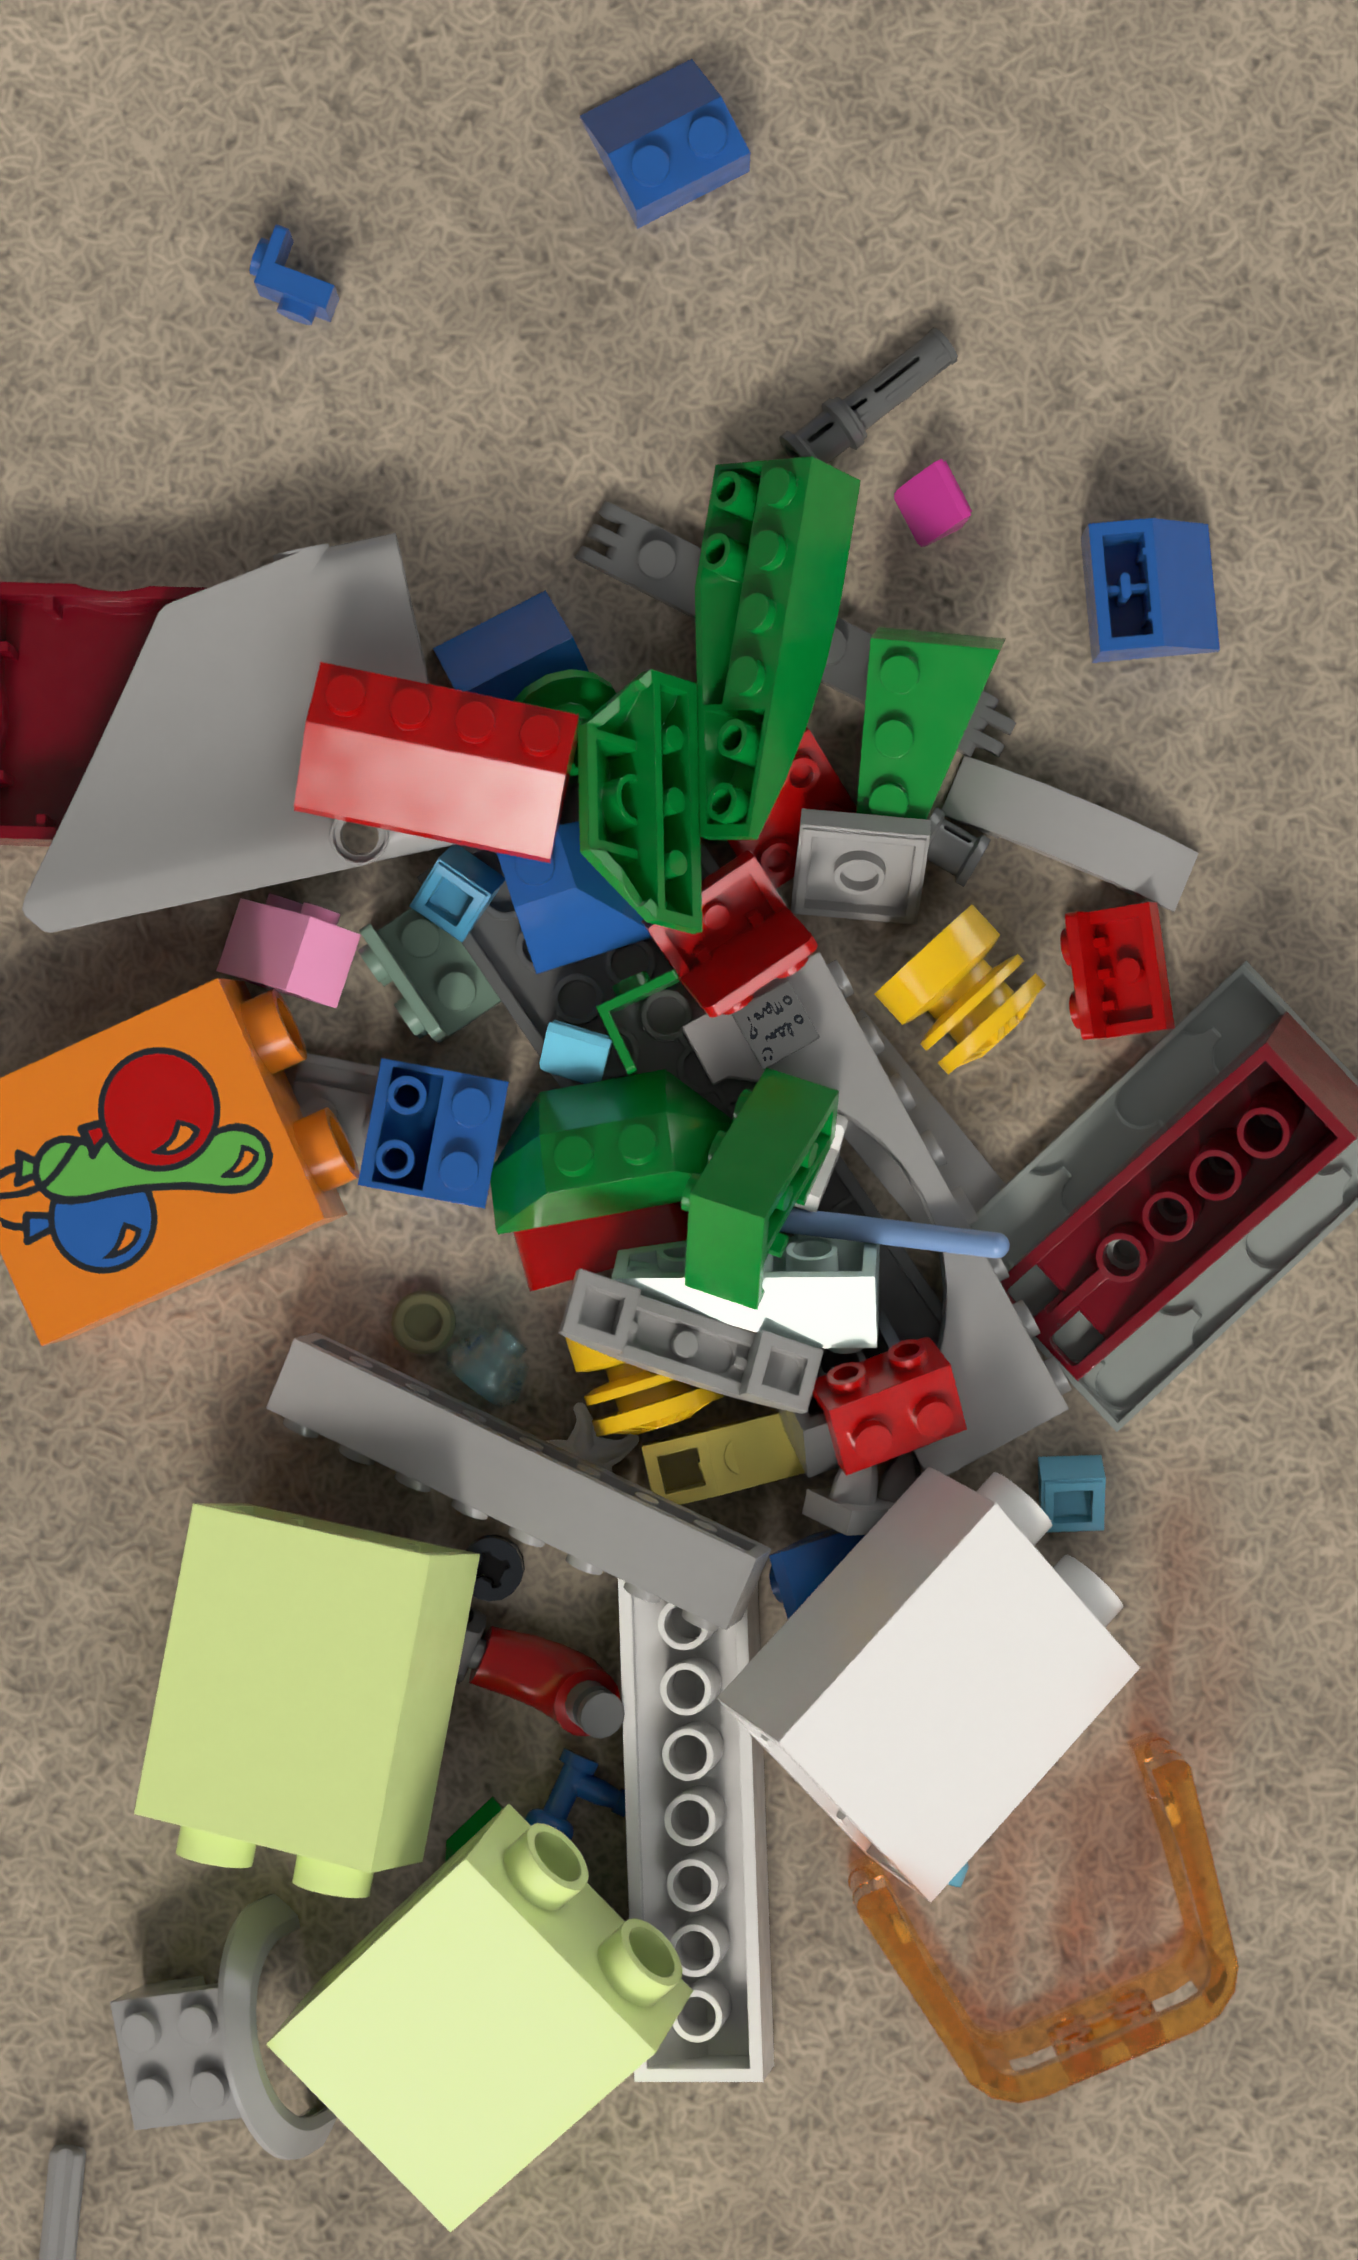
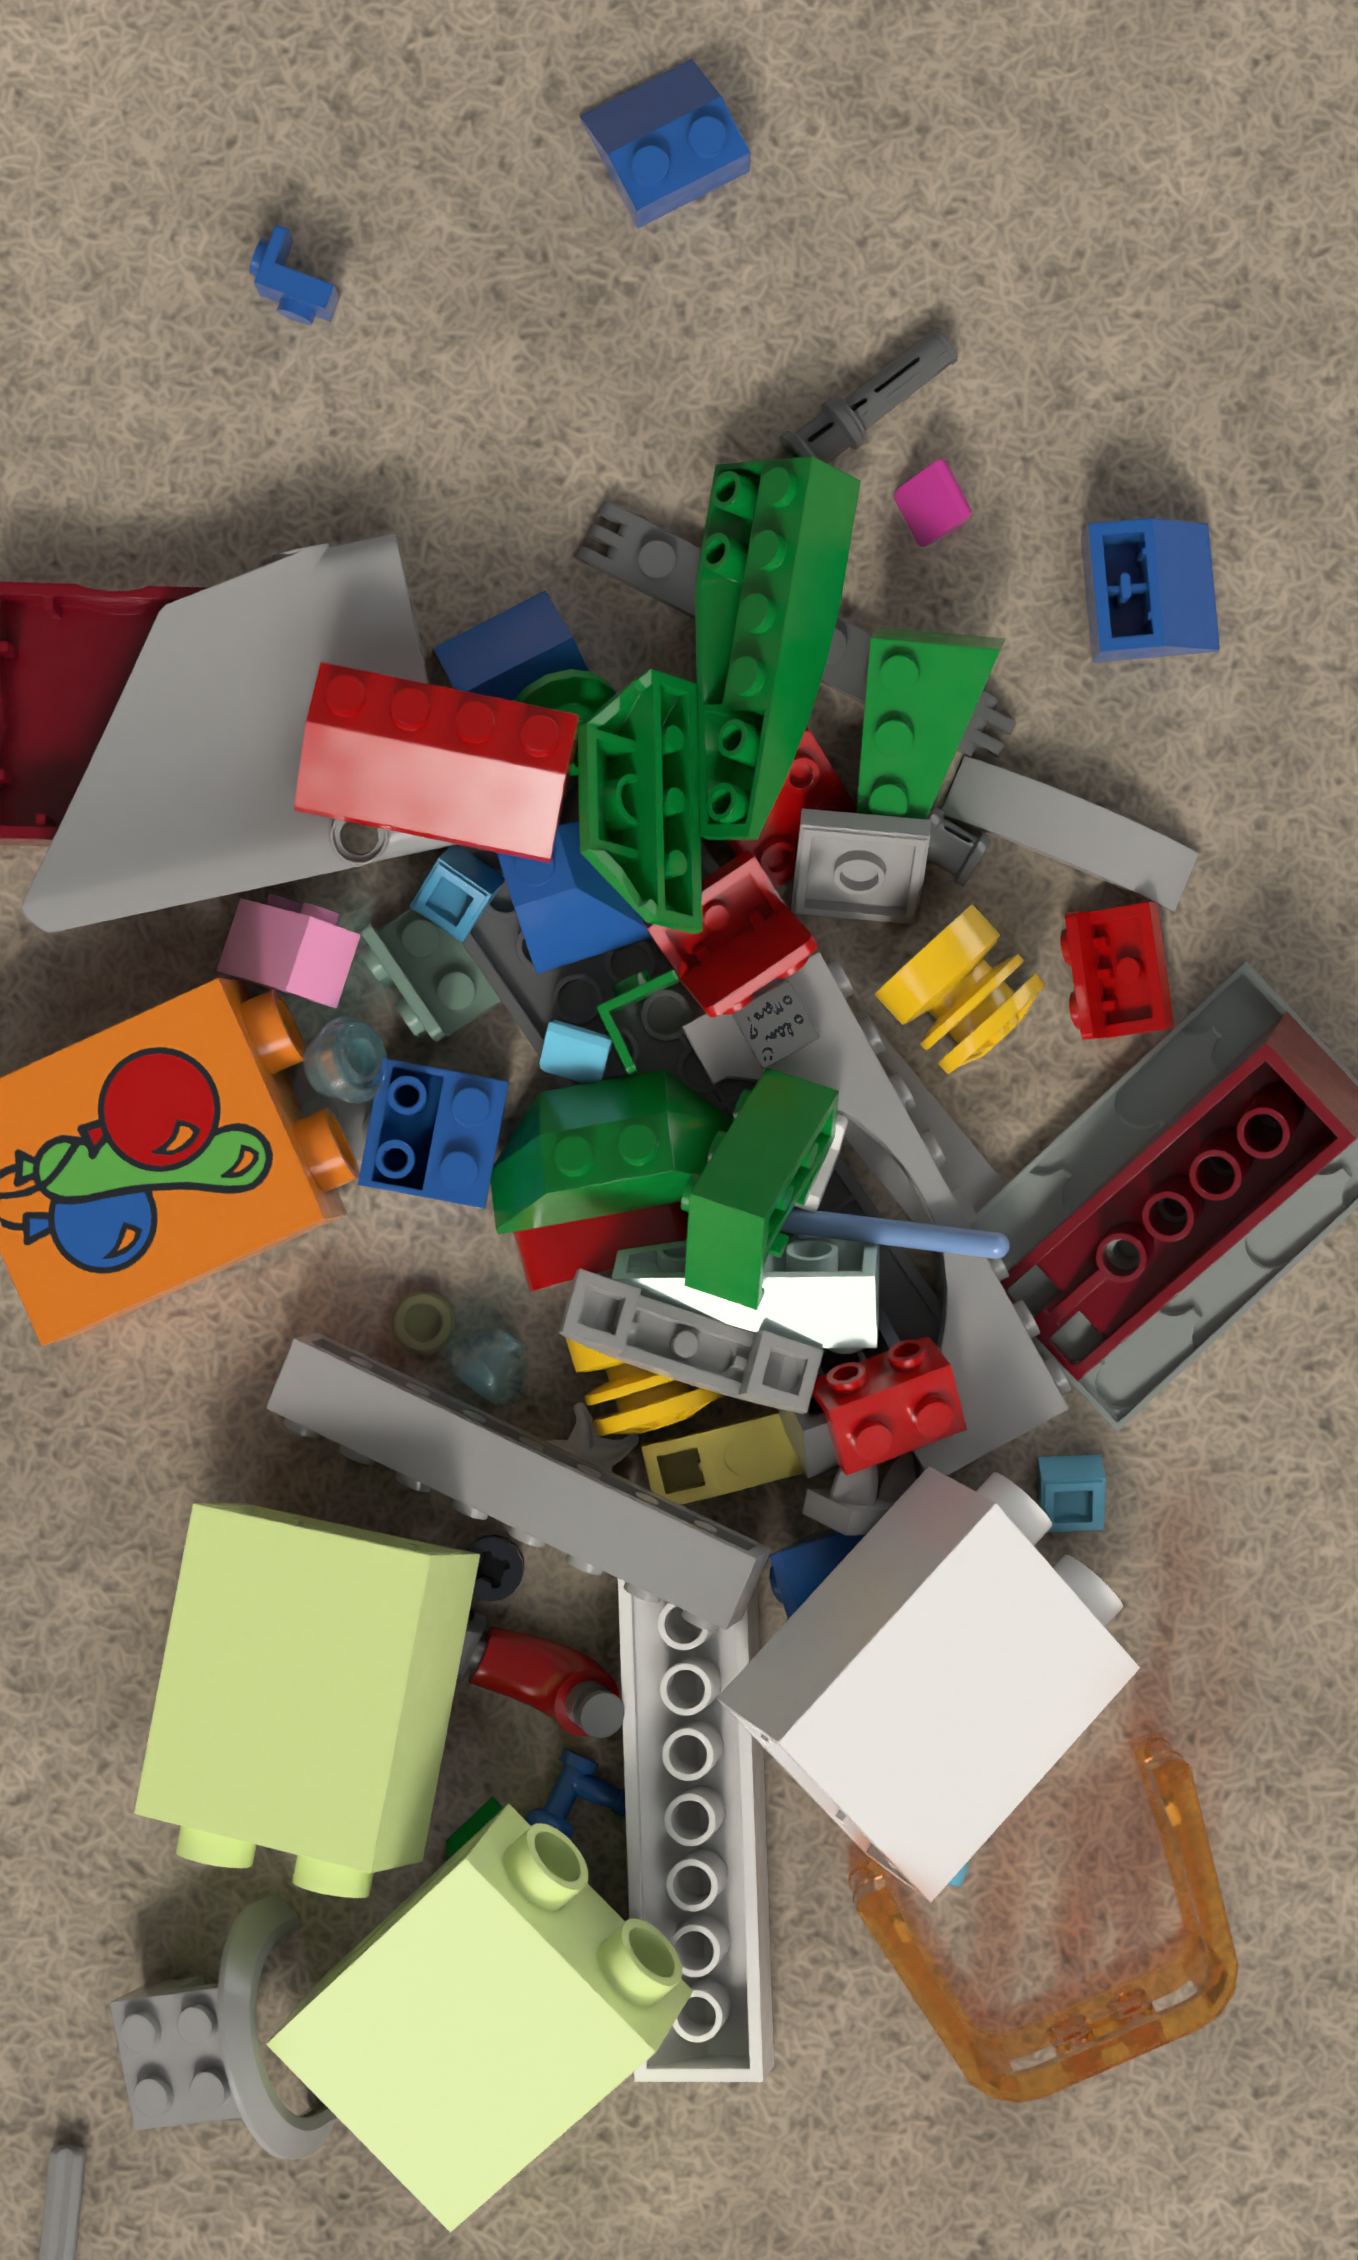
none -> clear light blue cone [304,1016,388,1104]

